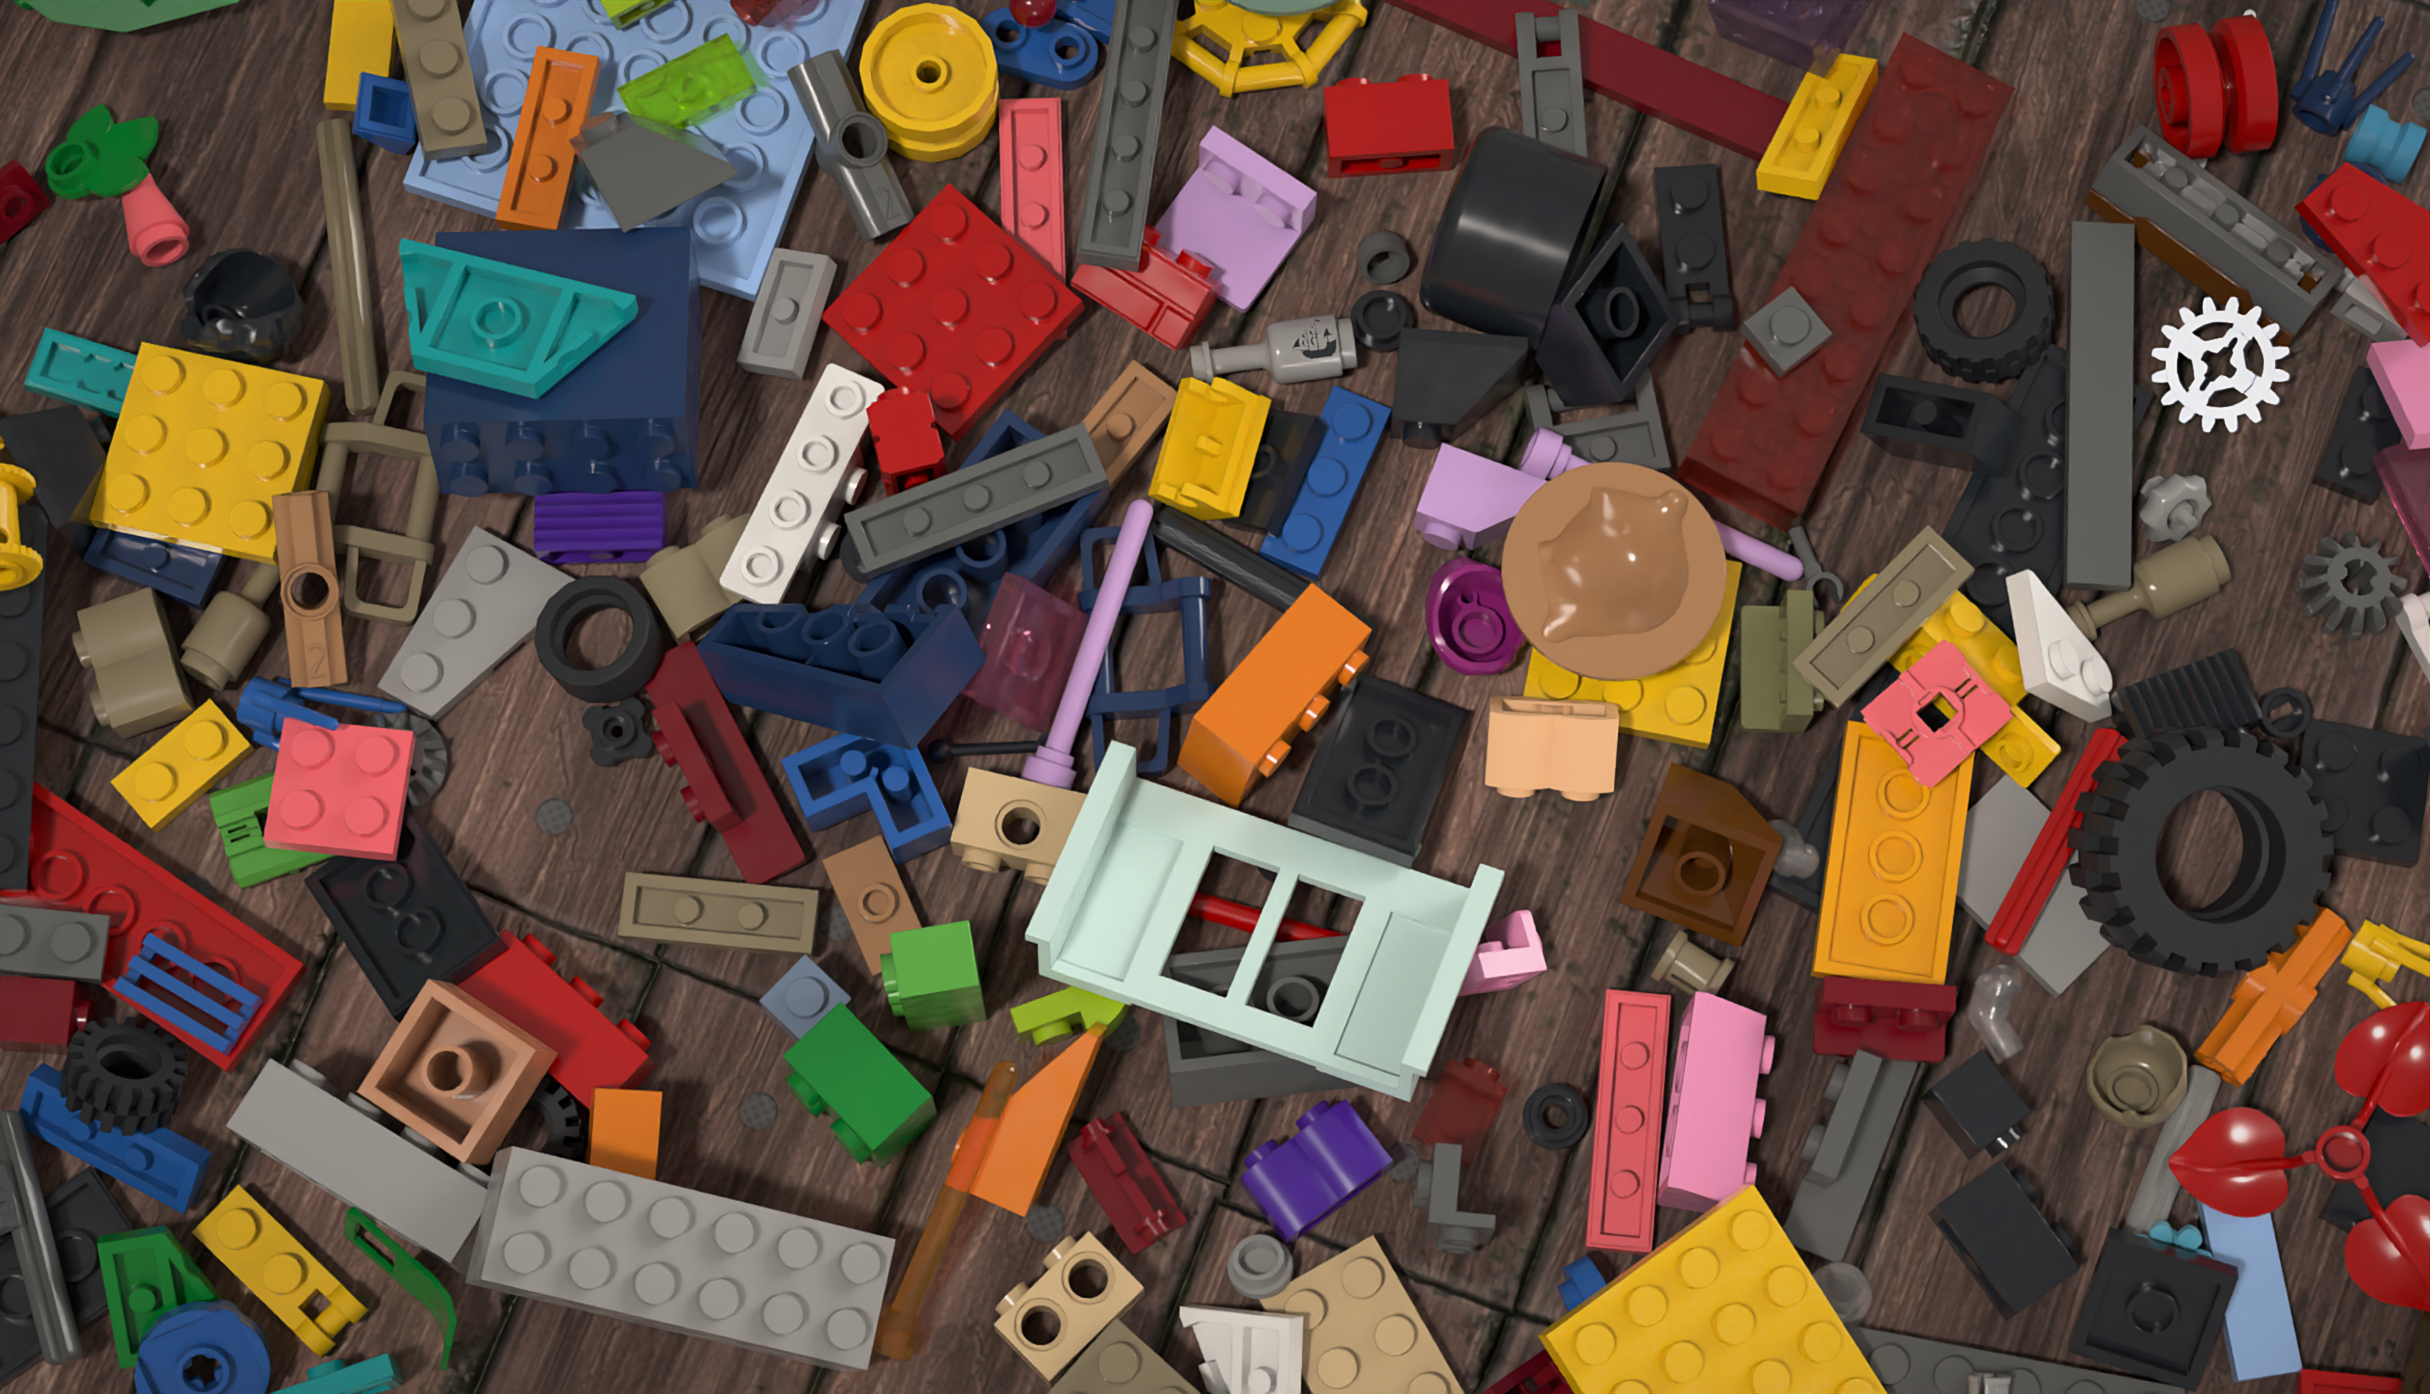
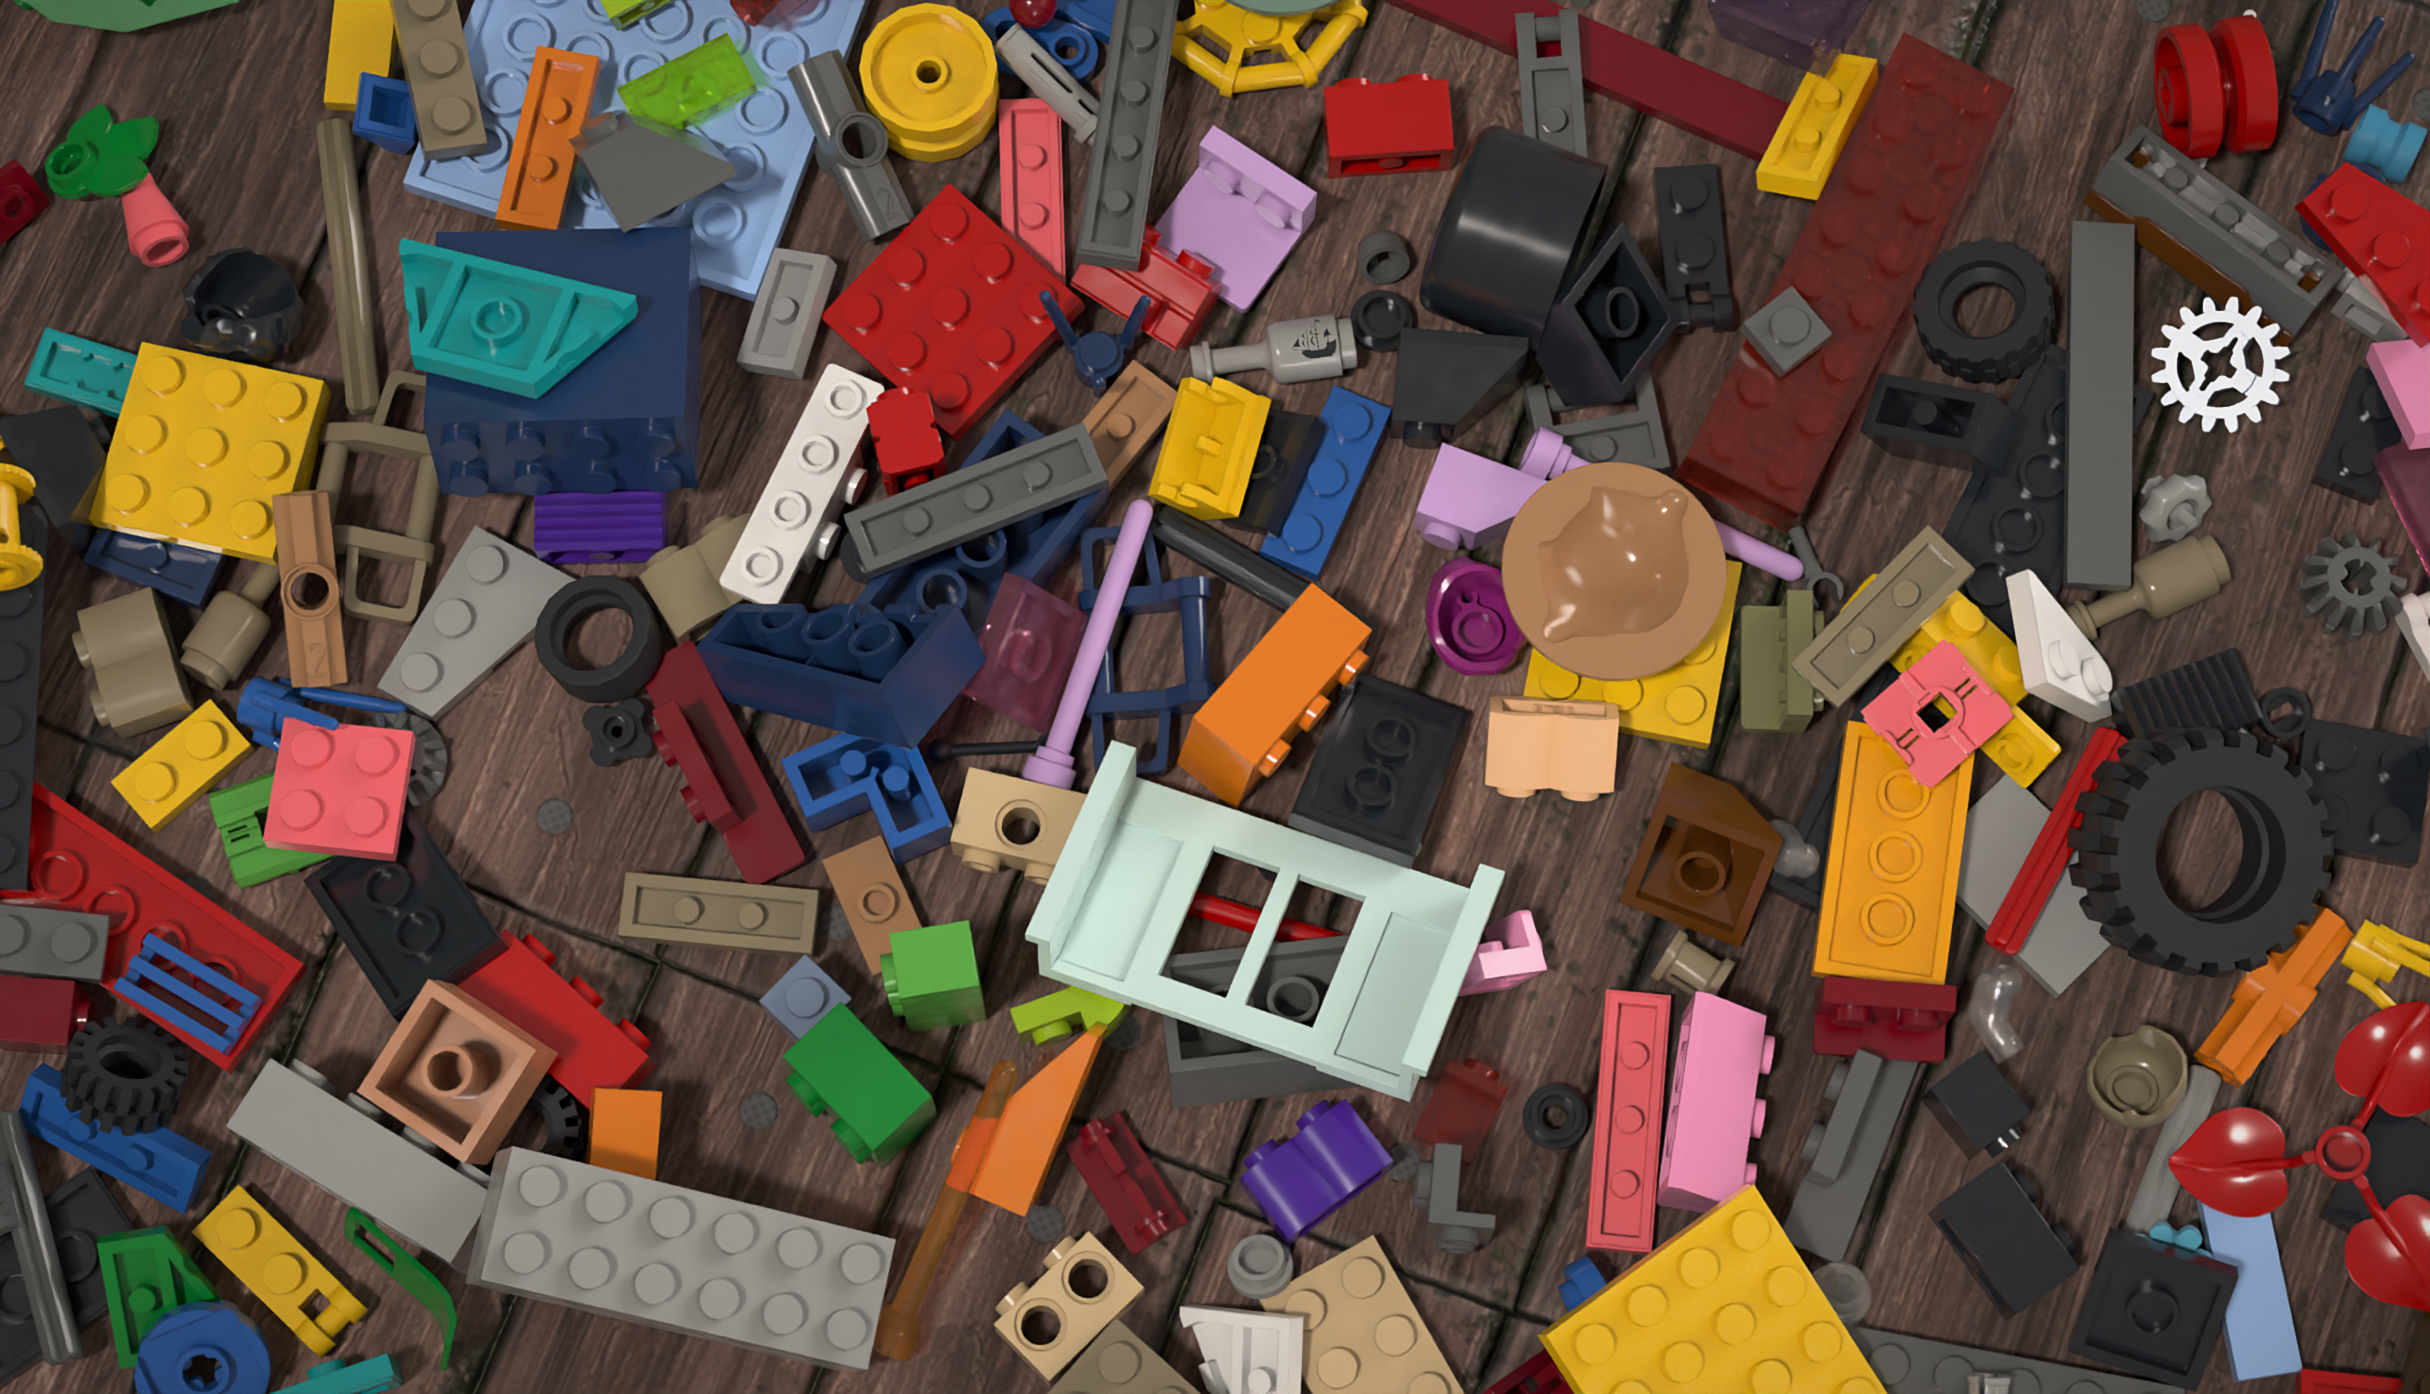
none -> light grey pin [993,22,1100,148]
none -> dark blue plant [1039,290,1151,399]

